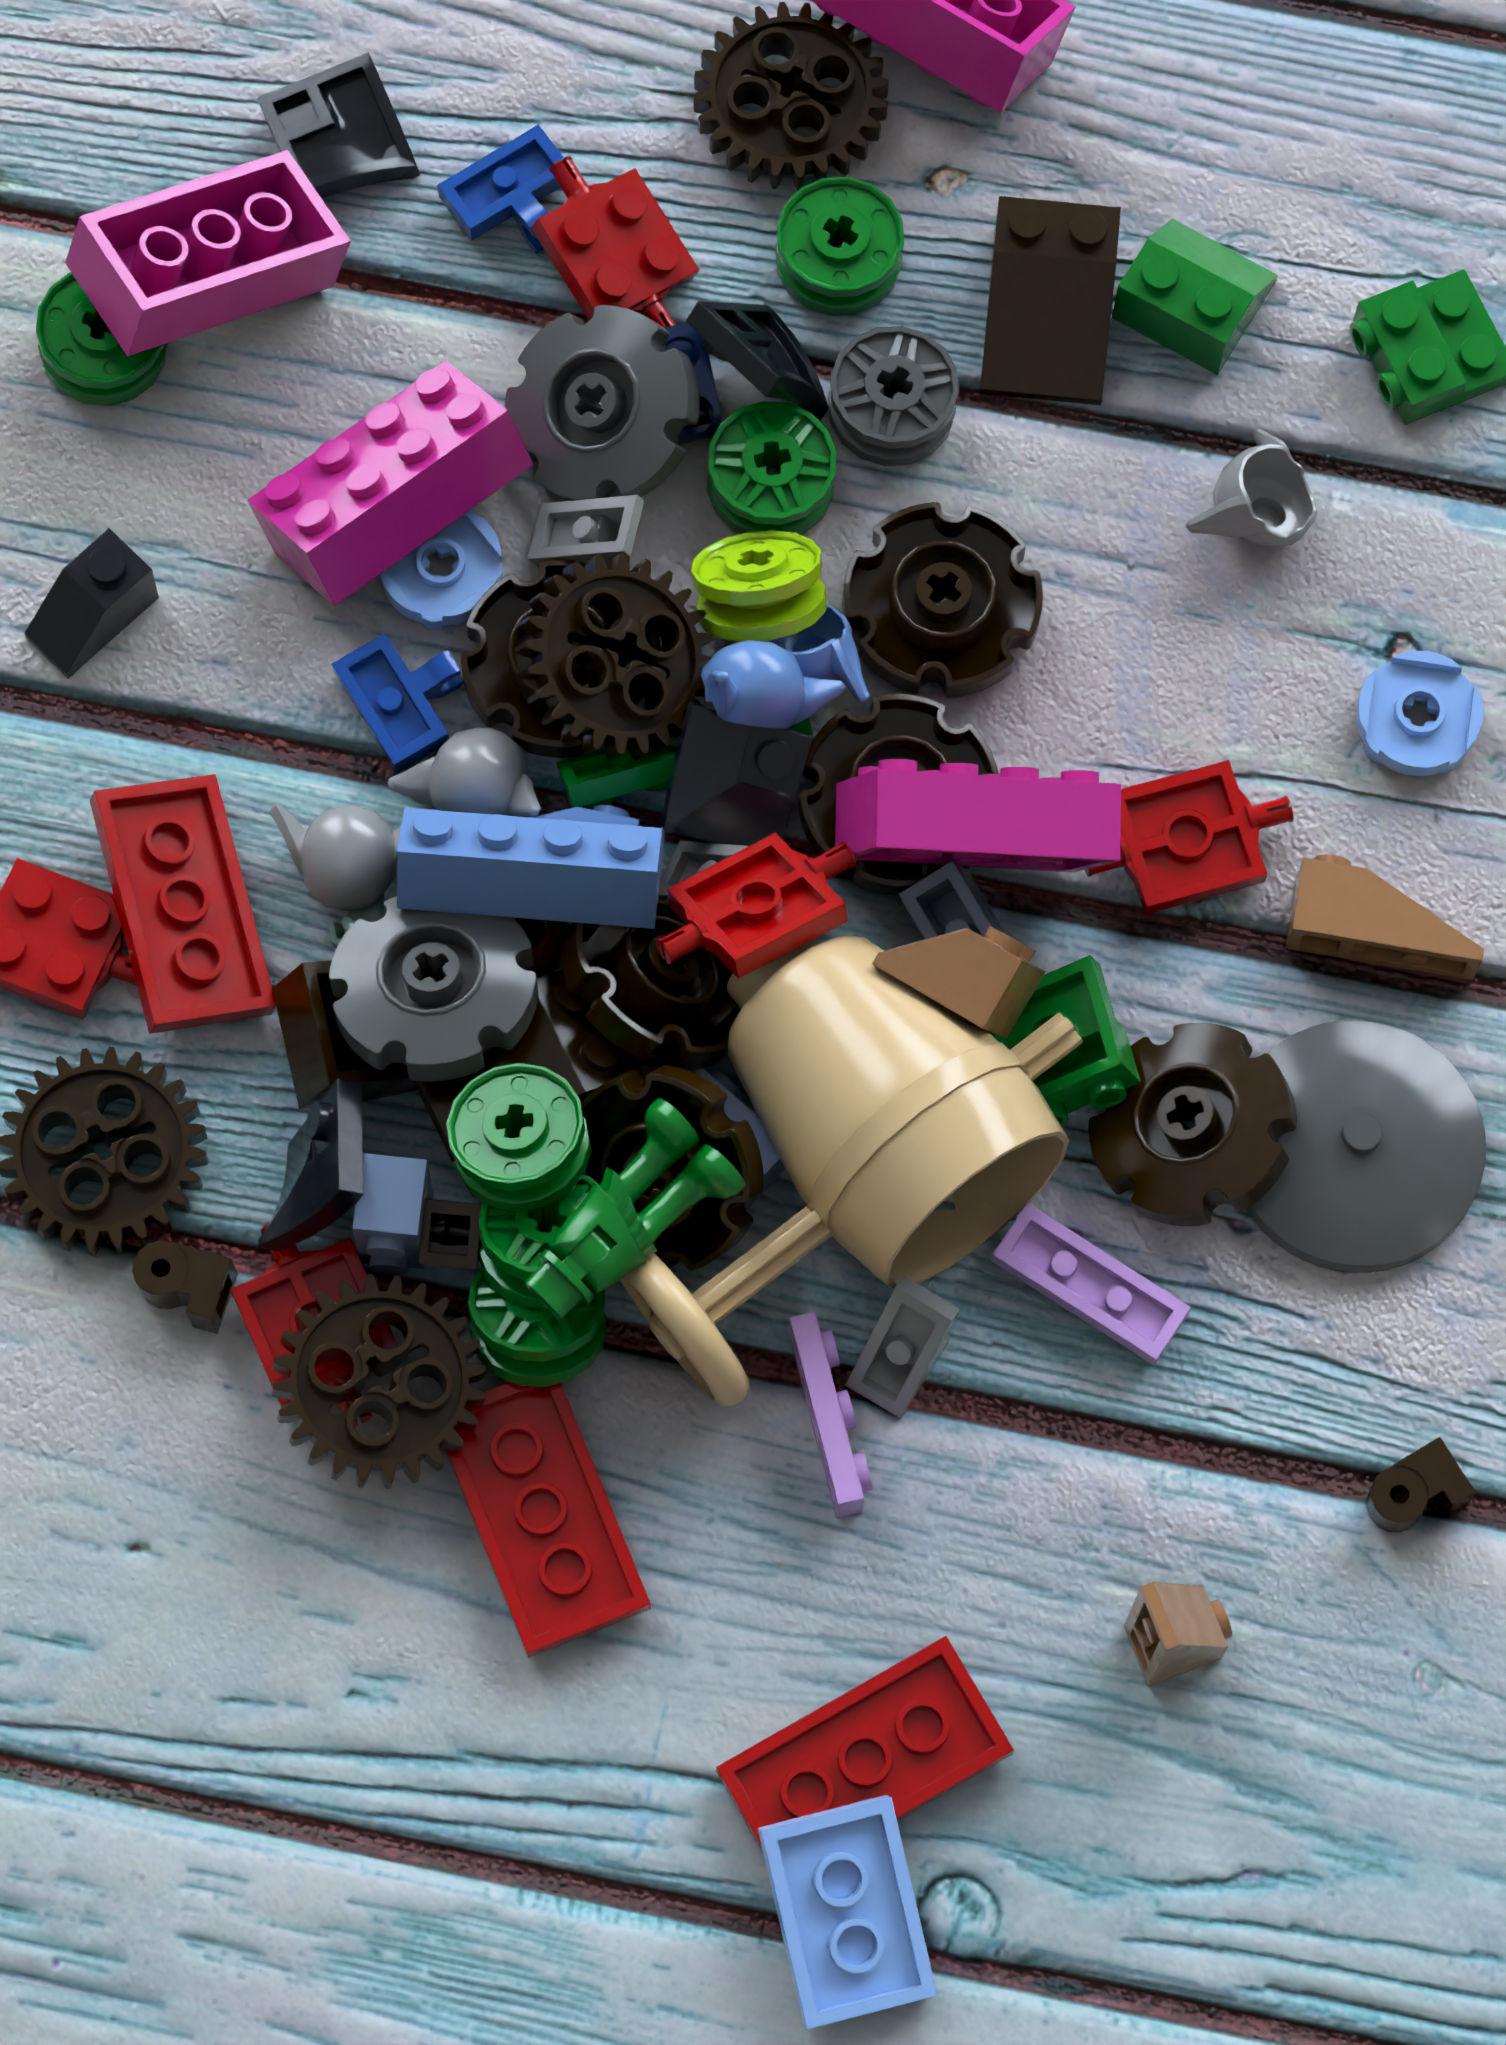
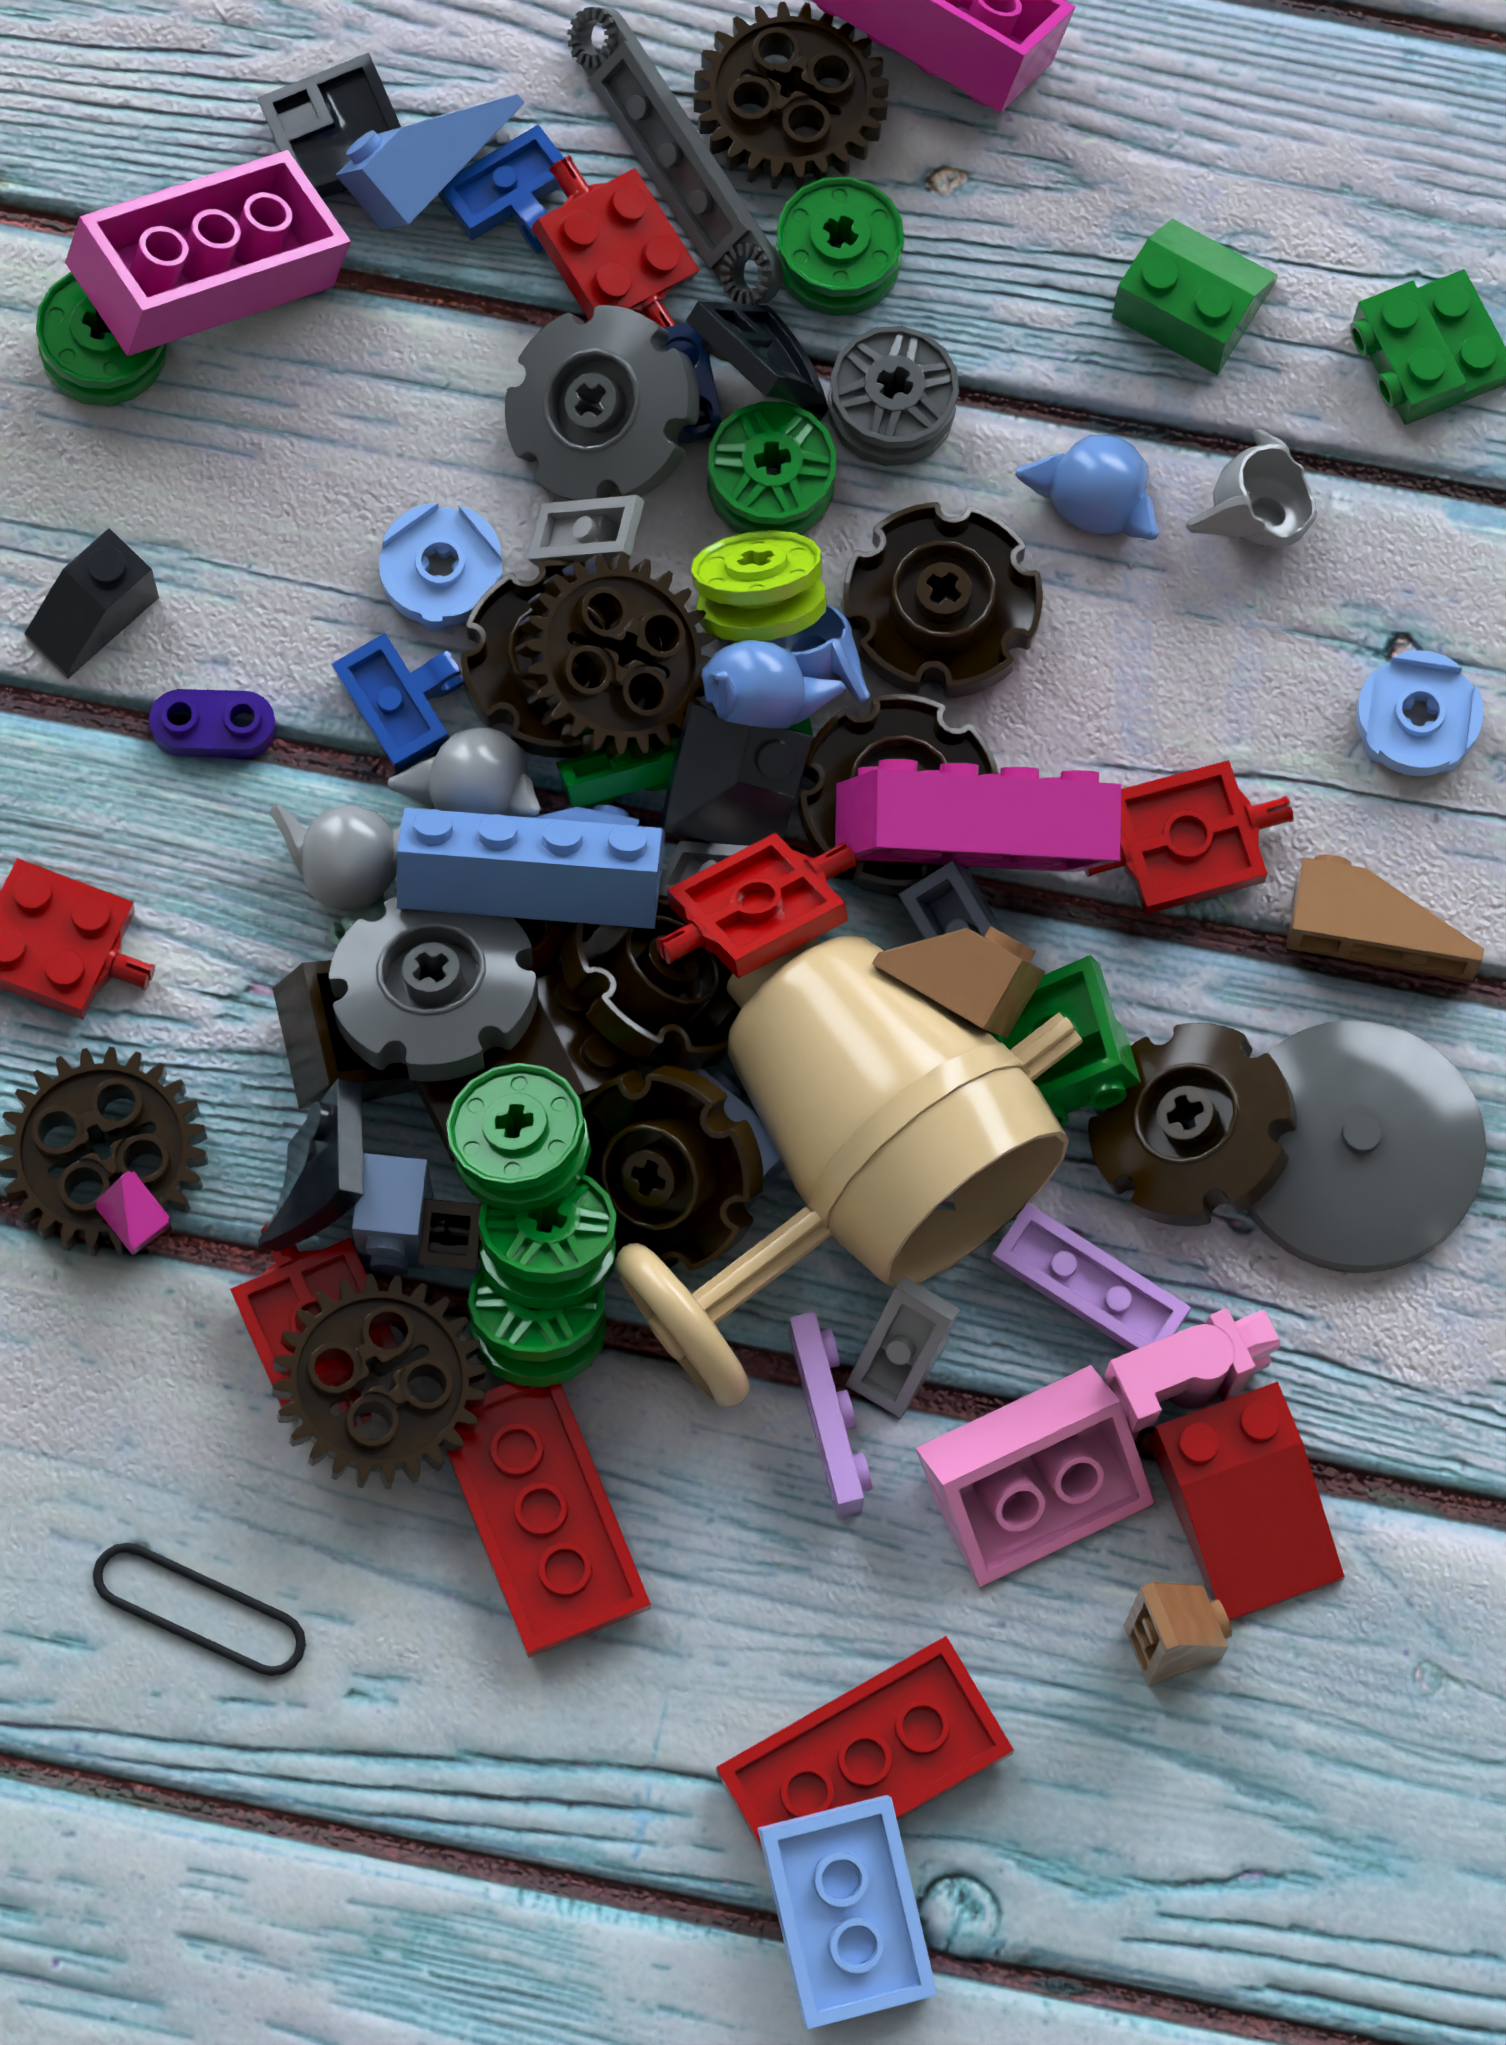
red plate [89,774,276,1034] -> none
dark brown leg [132,1241,238,1334] -> none
dark pink brick [247,360,534,607] -> none
green piece [524,1098,746,1320] -> none
dark brown slope [979,196,1121,405] -> none
dark brown leg [1366,1437,1475,1532] -> none
none -> black piece [93,1543,306,1676]
none -> dark pink slope [95,1171,171,1255]
none -> dark purple plate [149,689,276,758]
none -> medium blue slope [336,94,524,230]
none -> dark grey plate [567,7,783,304]
none -> bright pink slope [916,1365,1155,1587]
none -> medium blue piece [1015,434,1159,540]
none -> bright pink hips [1104,1308,1281,1440]
none -> red slope [1149,1381,1345,1622]

